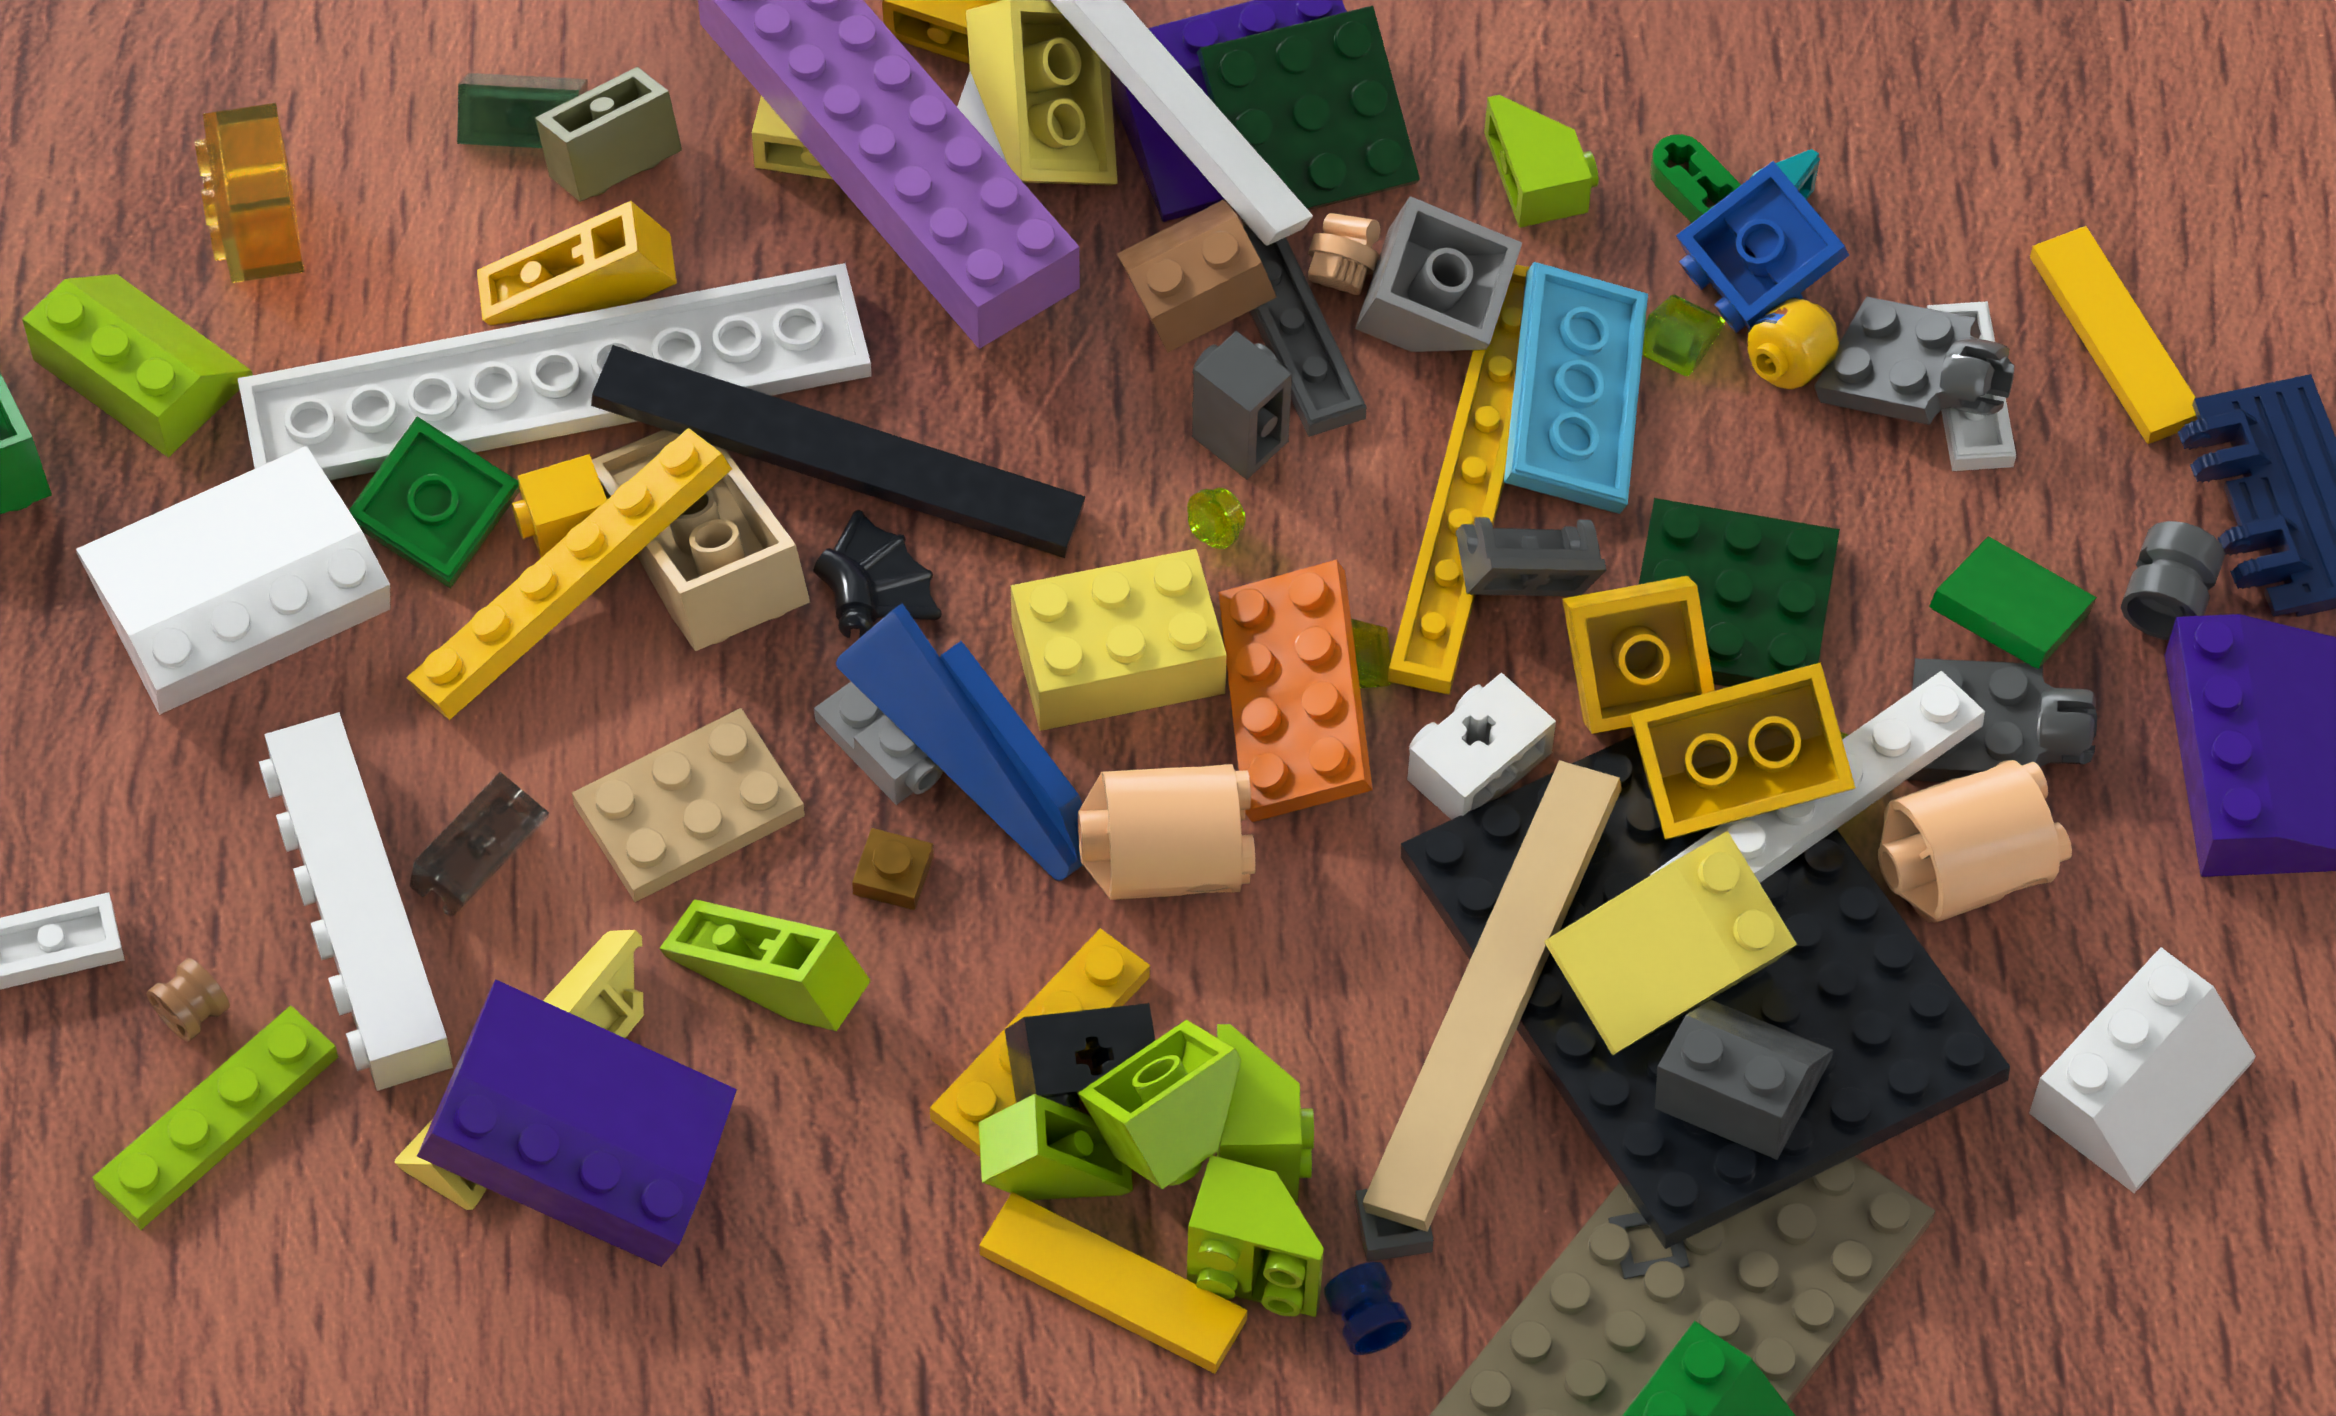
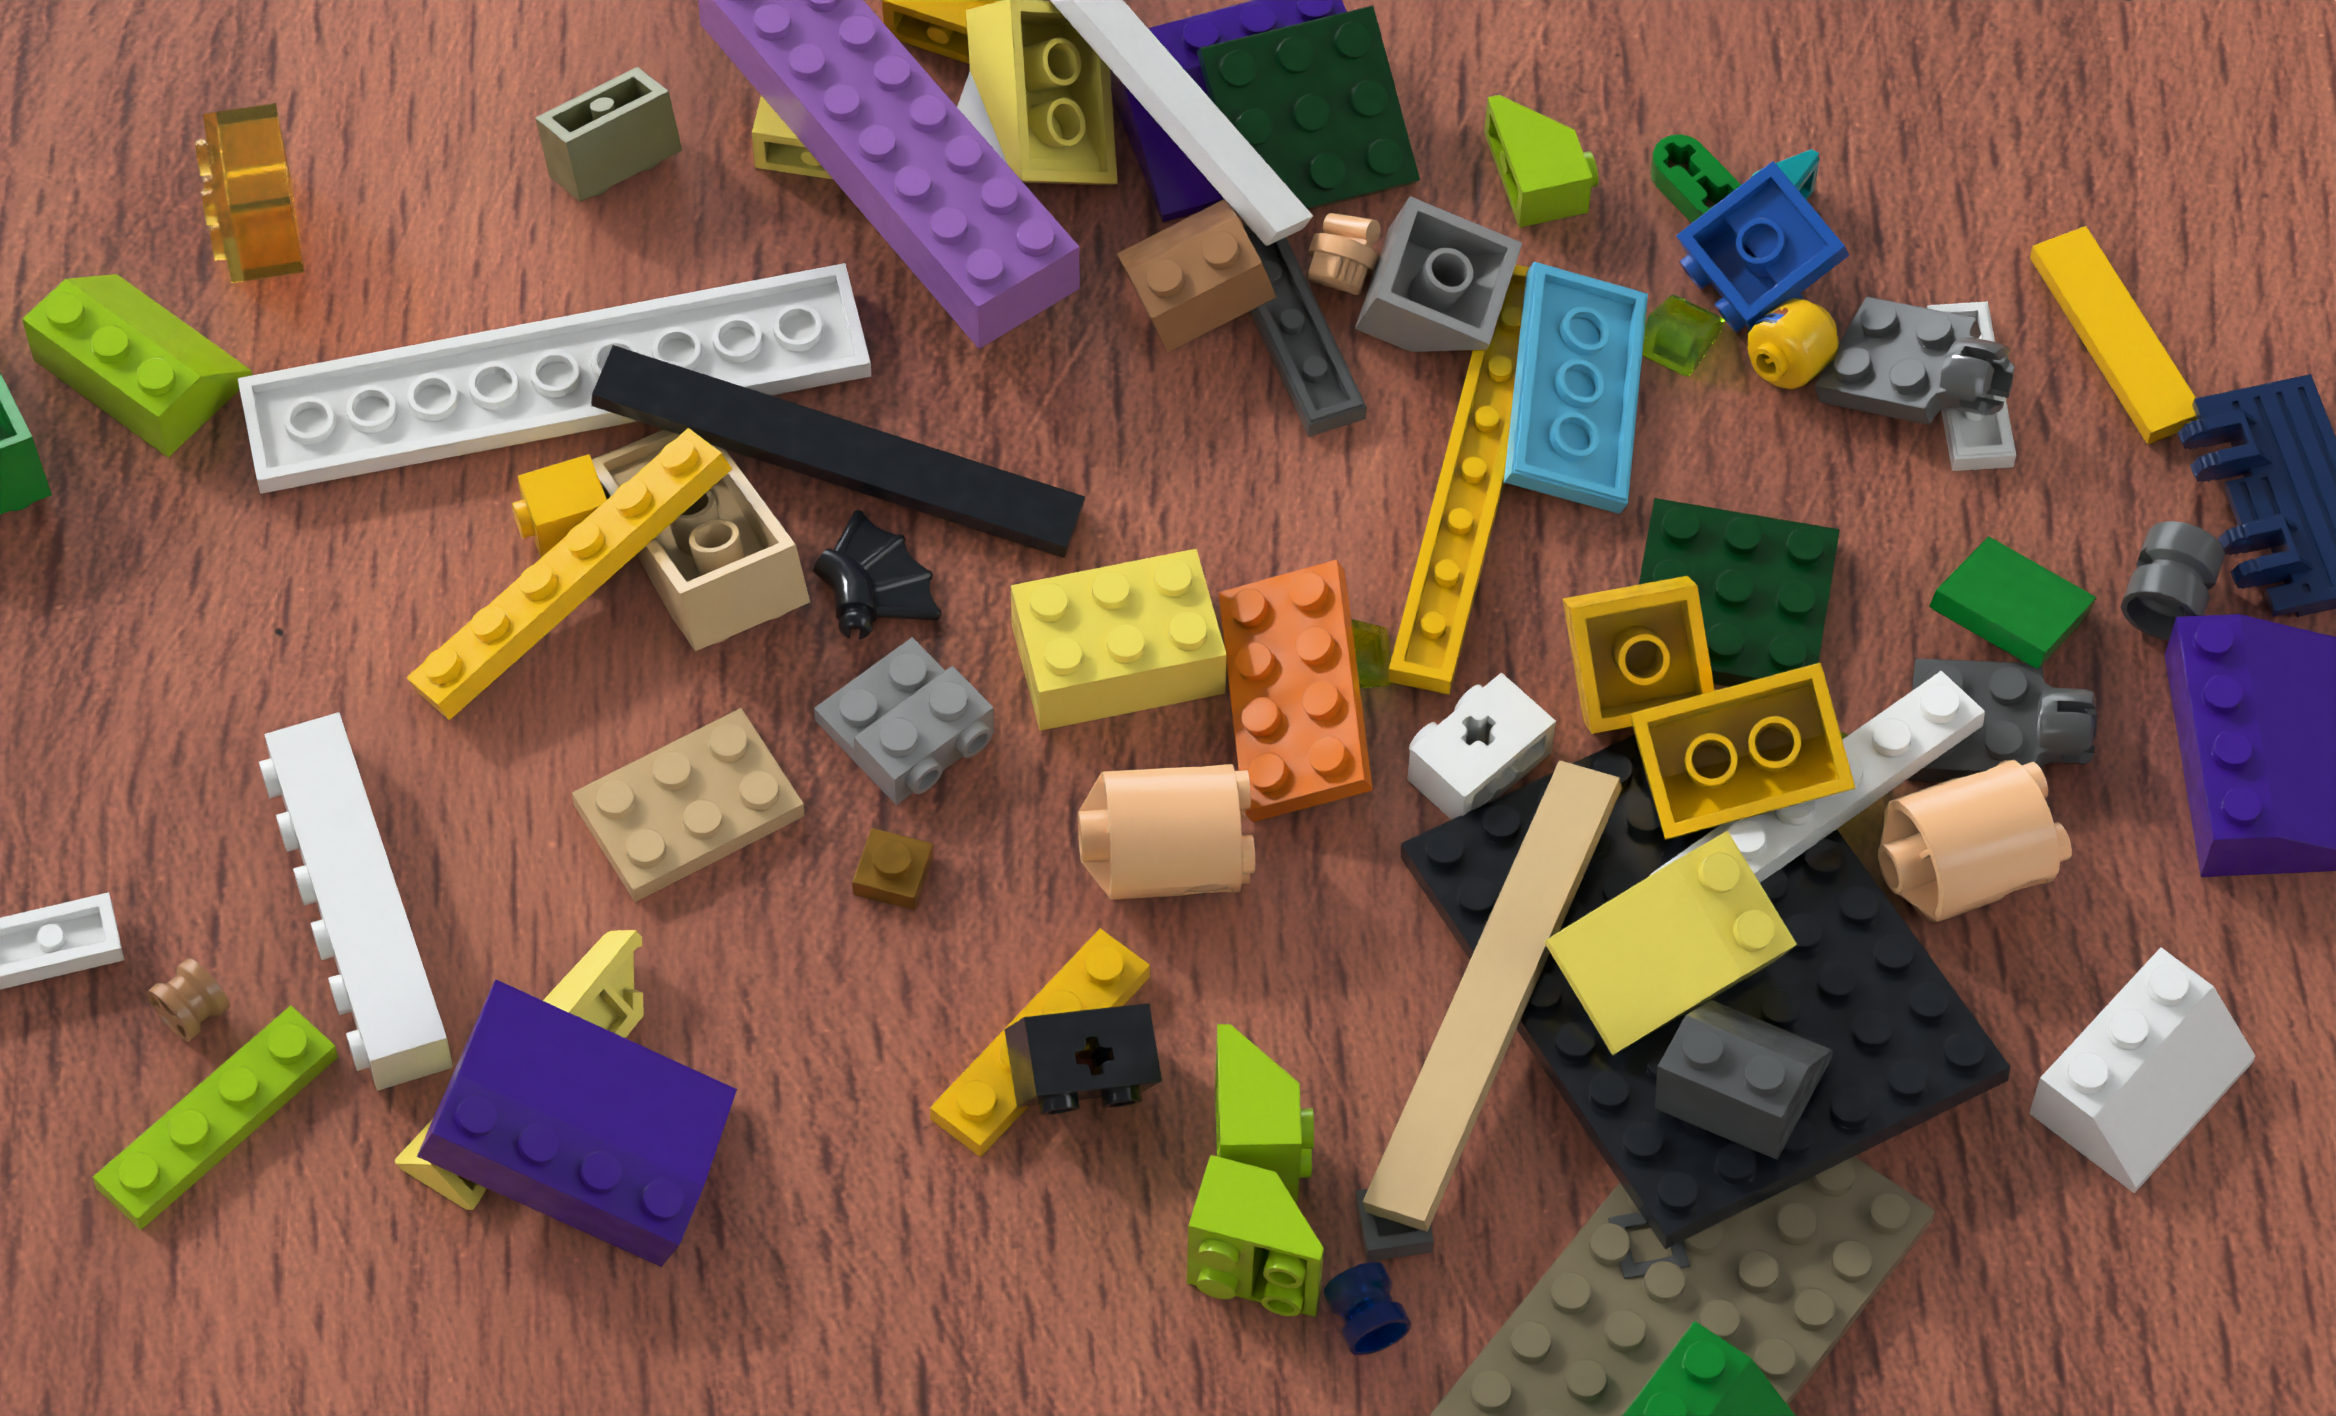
white slope [76,446,390,715] -> none
green tile [349,416,520,589] -> none
clear smoke hinge [410,772,549,916] -> none
clear green panel [457,73,588,148] -> none
yellow slope [477,201,677,325] -> none
lime slope [659,899,871,1031] -> none
blue wedge [836,604,1083,881] -> none
lime slope [979,1094,1133,1200] -> none
yellow tile [979,1192,1248,1374] -> none
lime slope [1078,1019,1242,1189] -> none
clear neon green plate [1187,487,1246,549] -> none
dark grey brick [1192,331,1292,480] -> none
dark grey hinge [1456,517,1607,596] -> none

